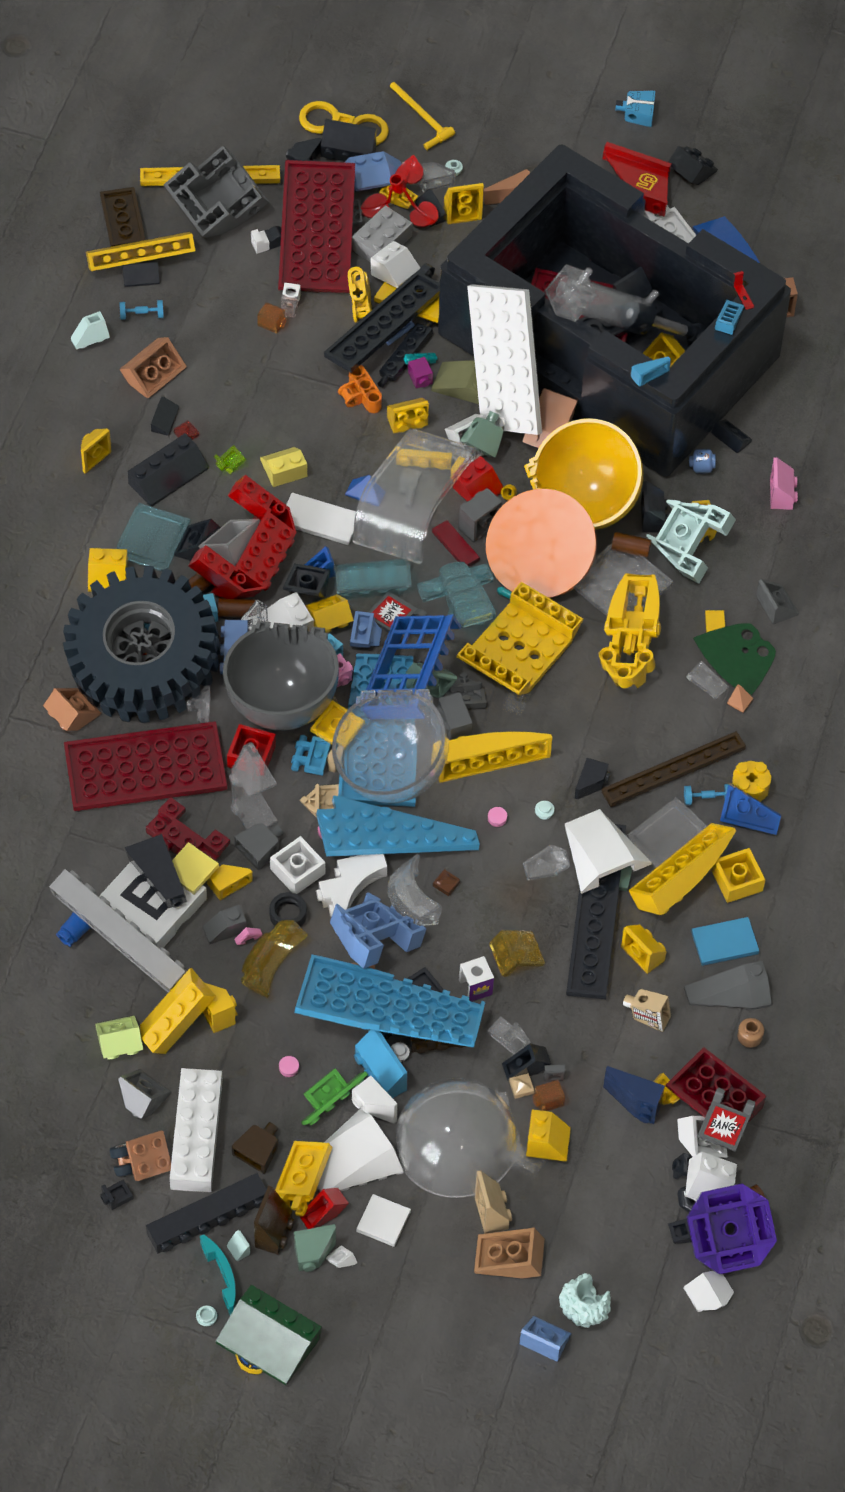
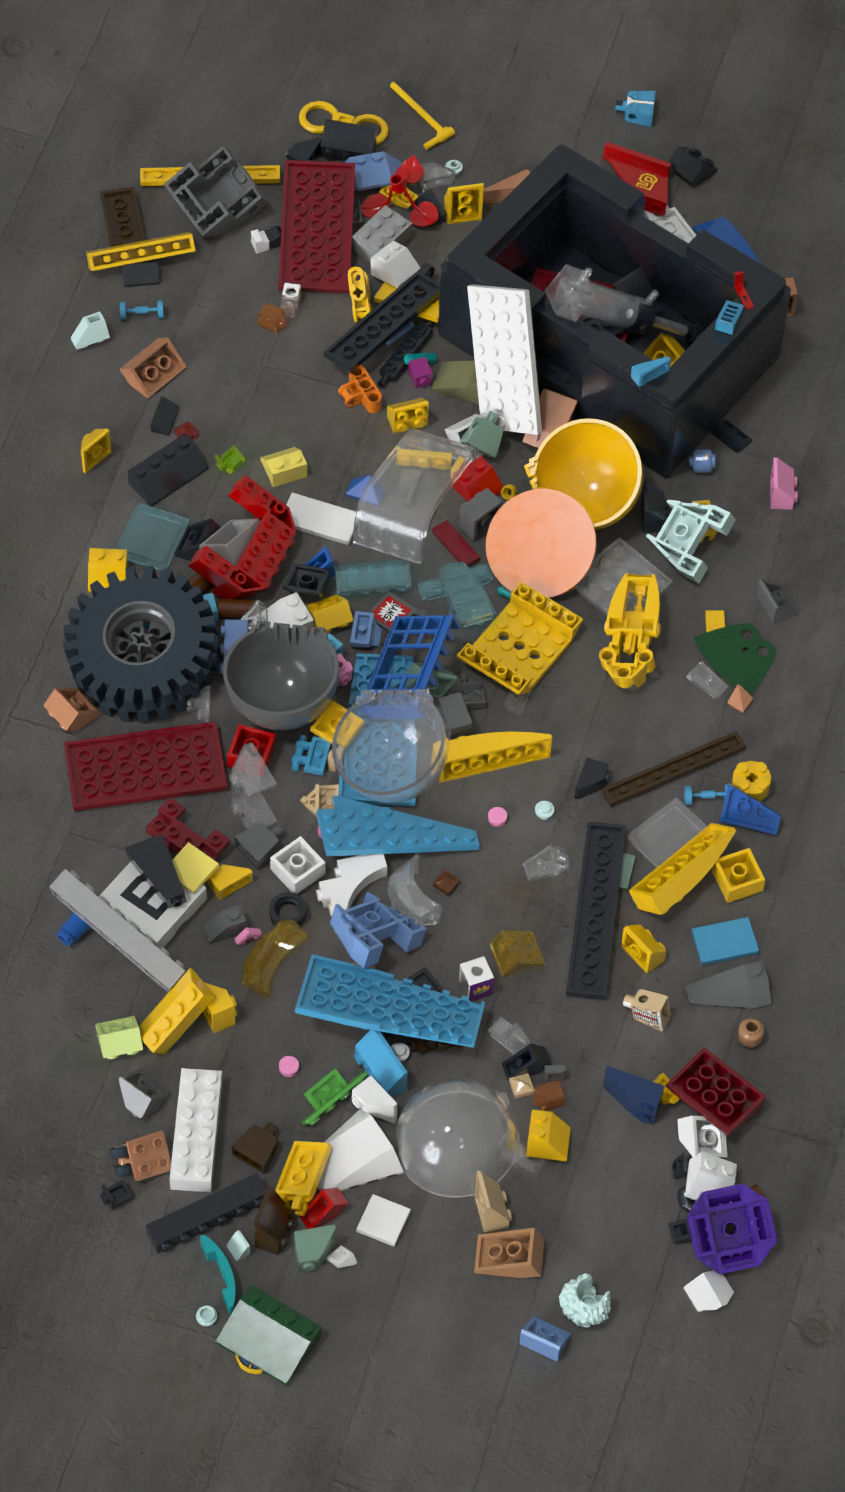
white wedge [565,809,652,894] -> none
reddish brown pin [611,532,652,558] -> none
flag [697,1088,755,1152] -> none

